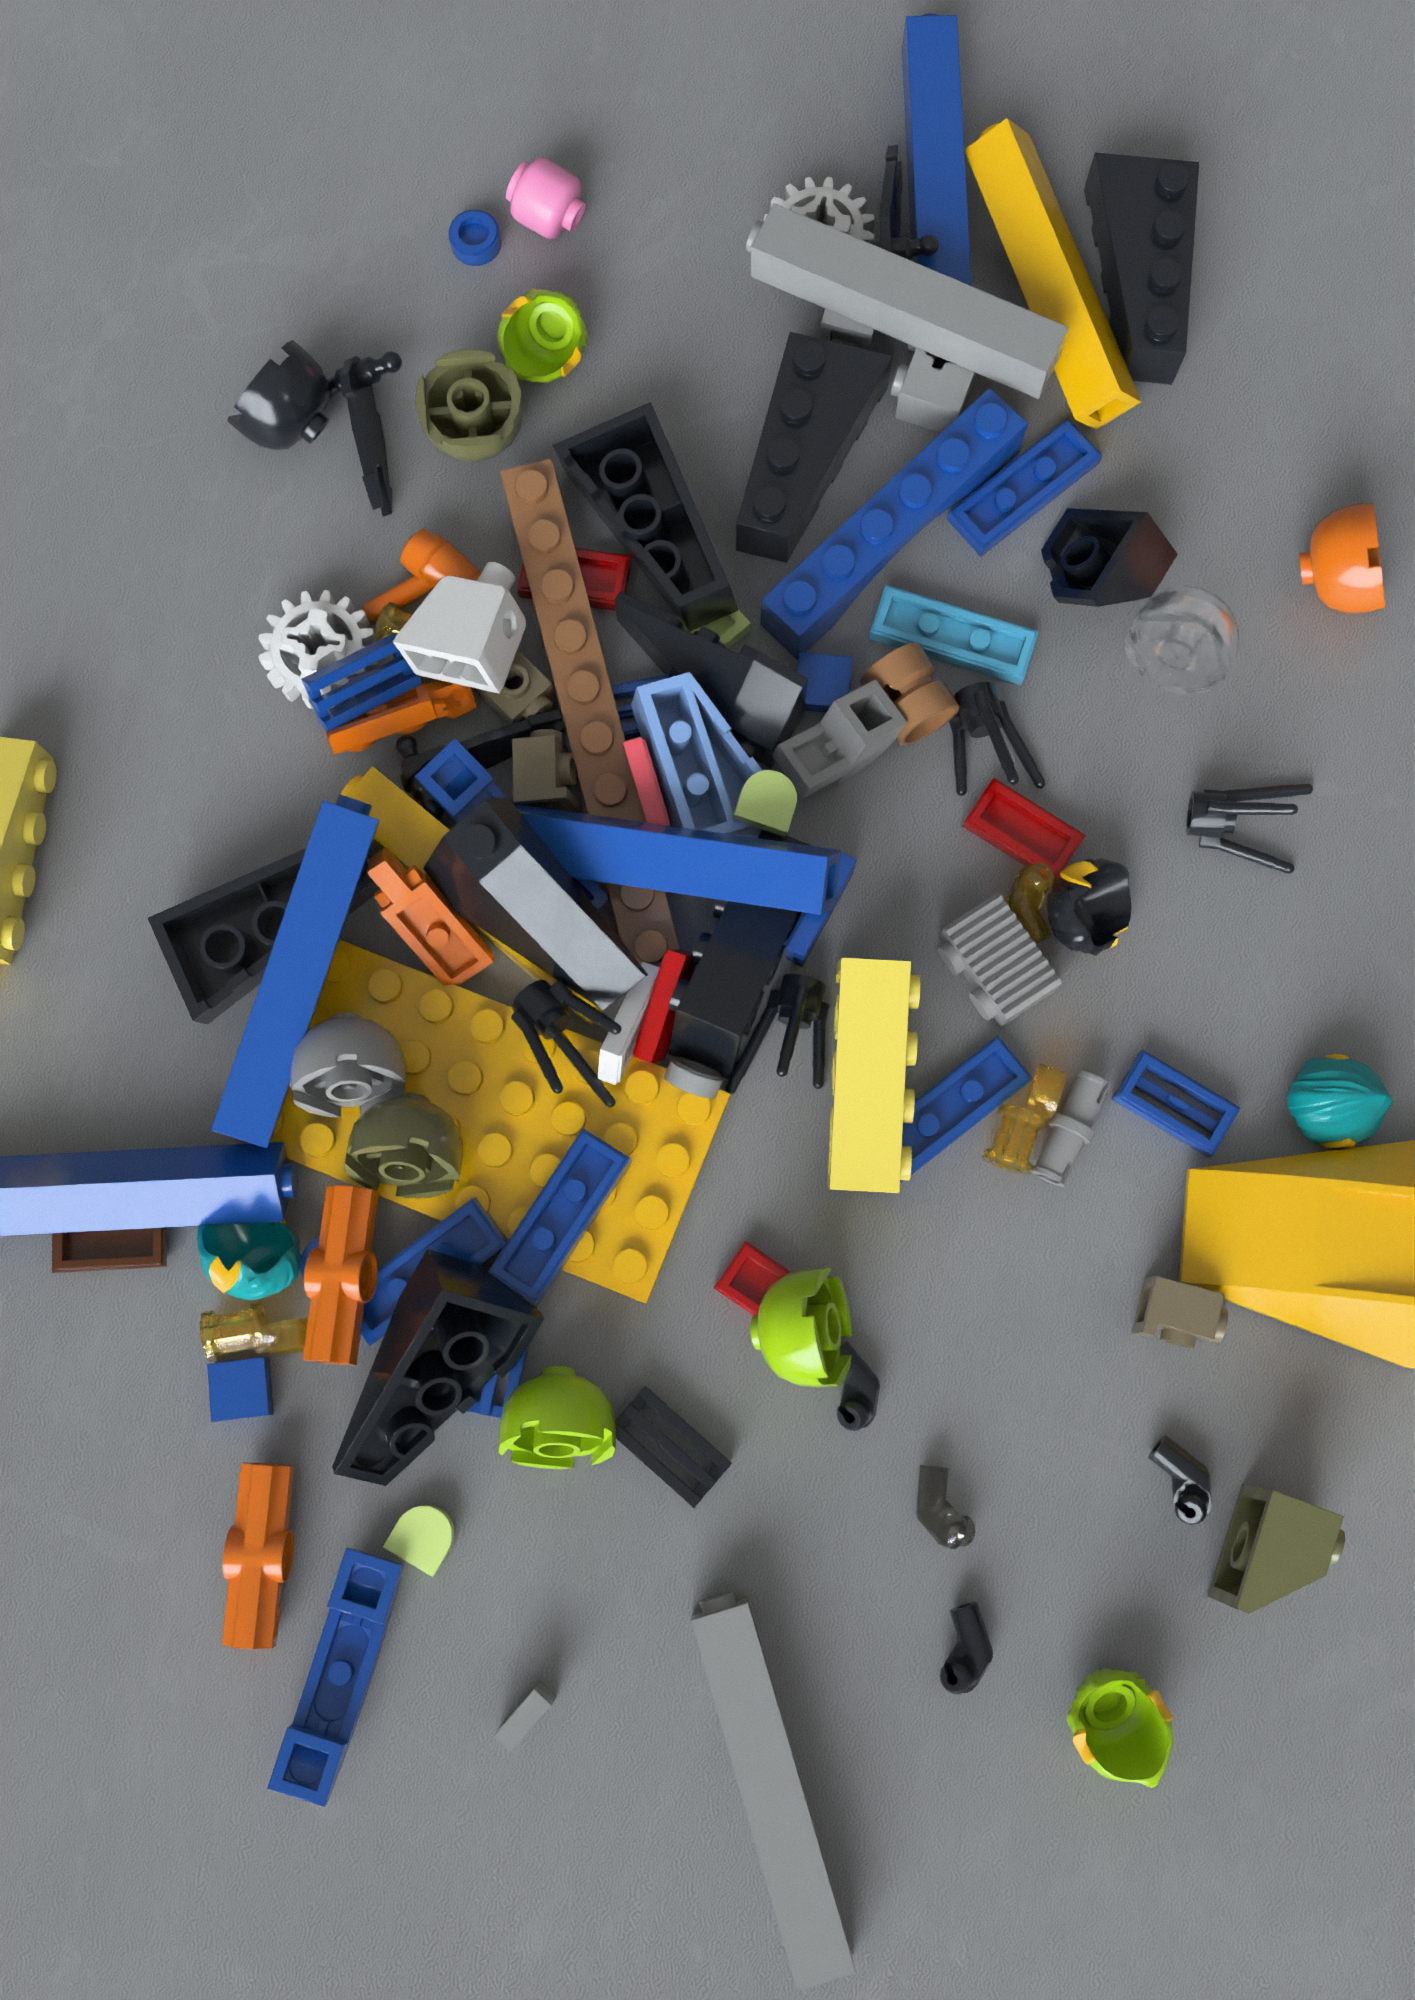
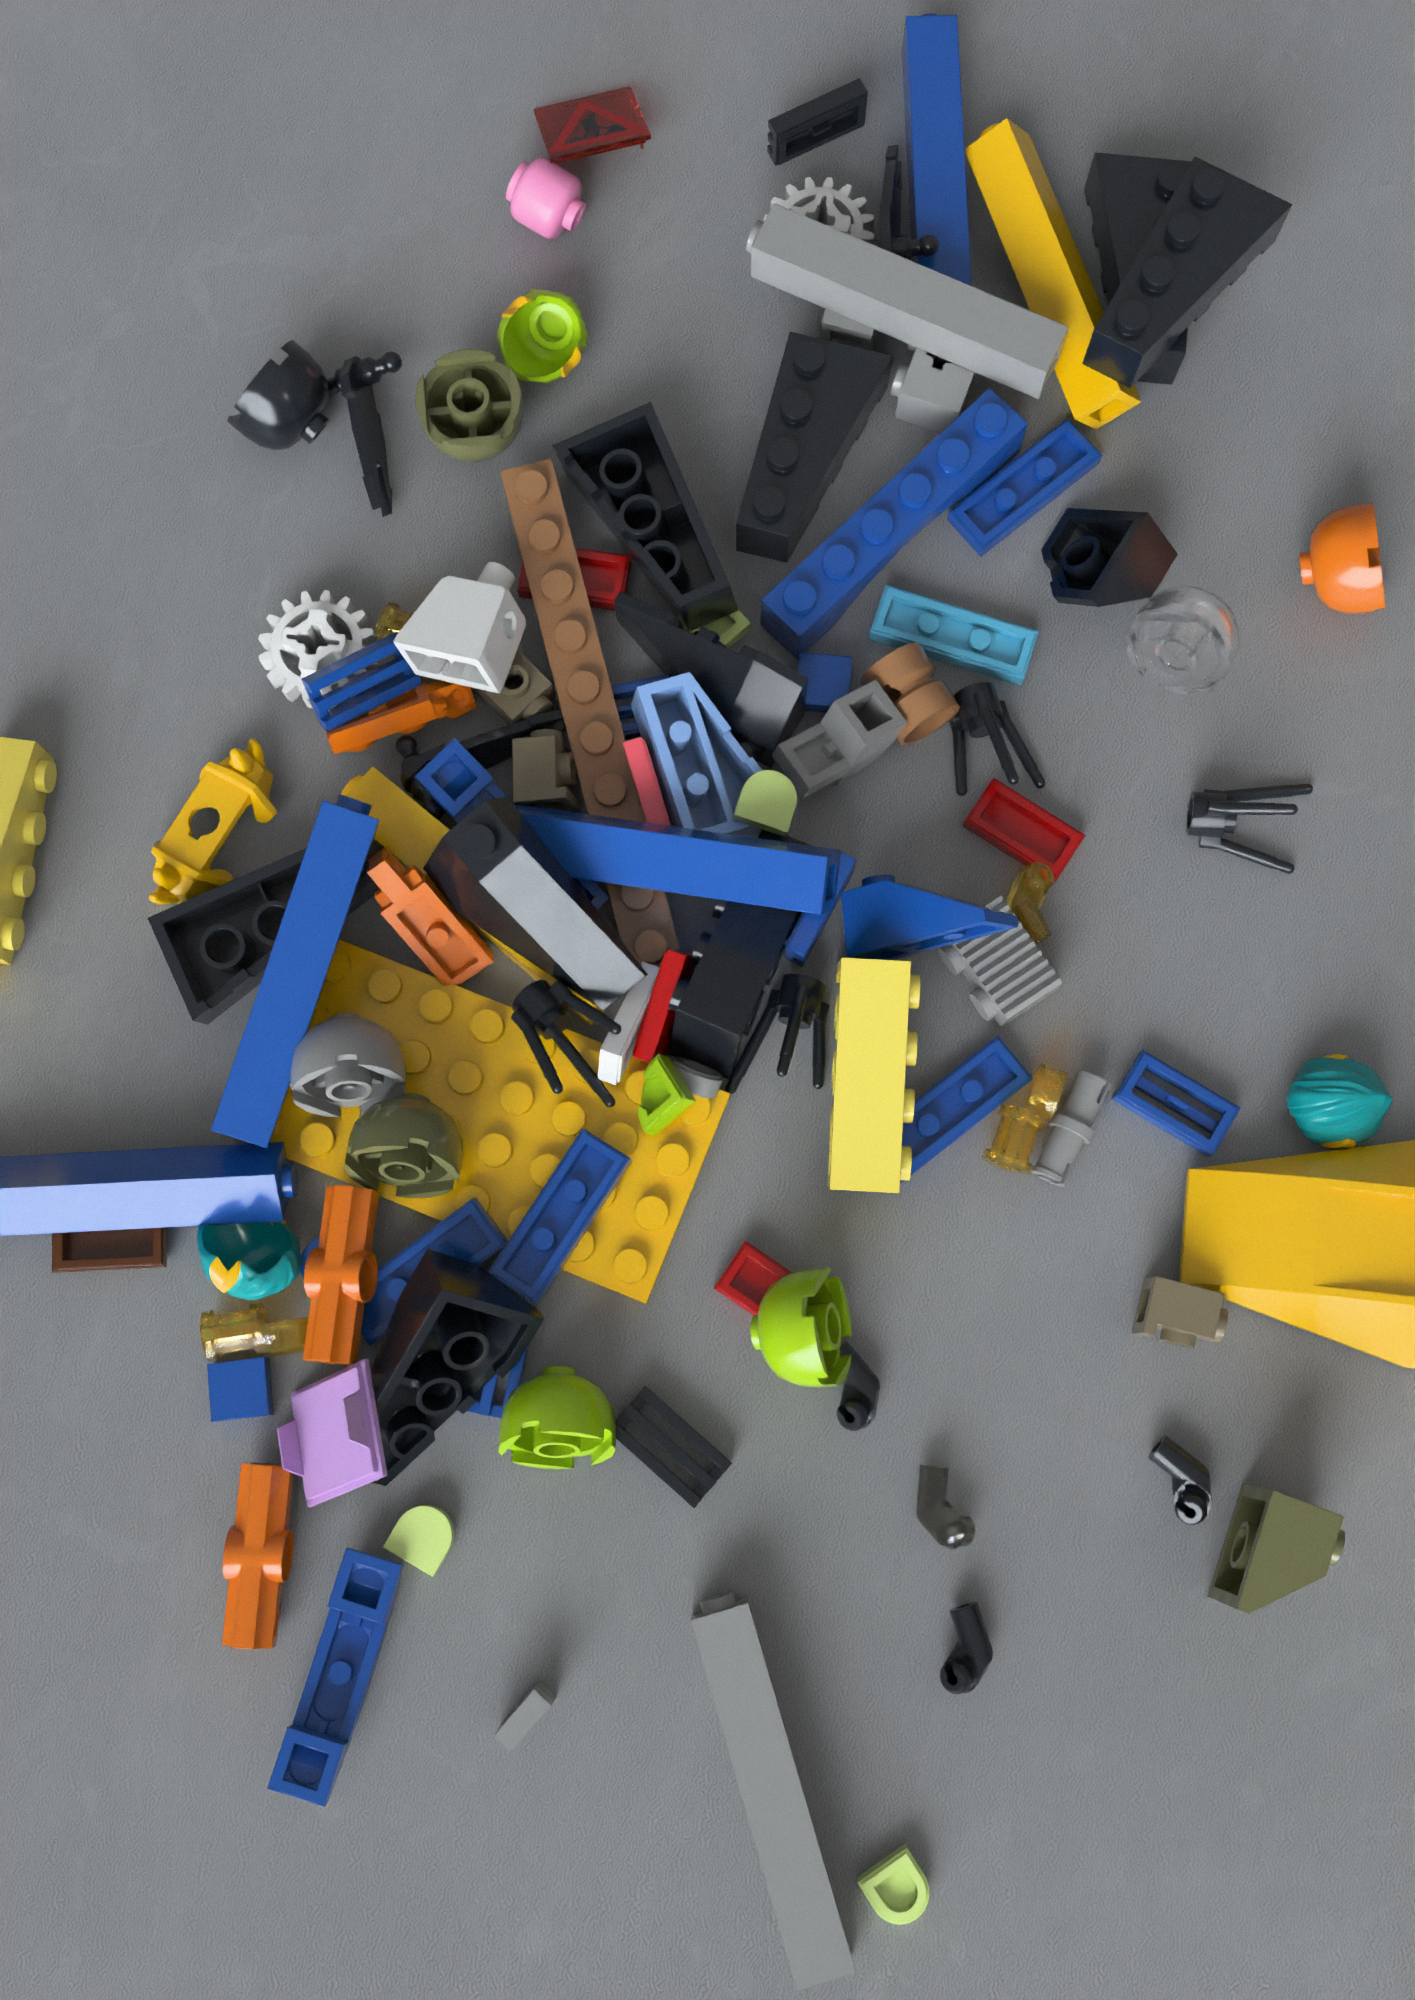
orange piece [363,528,481,622] -> none
blue tile [448,210,502,266] -> none
black hair [1046,858,1132,956] -> none
lime hair [1067,1668,1173,1788] -> none
none -> yellow piece [149,738,278,905]
none -> lavender piece [277,1359,388,1507]
none -> clear red piece [533,86,651,164]
none -> lime tile [638,1054,696,1135]
none -> black tile [767,78,868,166]
none -> blue slope [841,875,1019,960]
none -> yellowish green tile [856,1843,929,1925]
none -> black wedge [1082,156,1293,388]

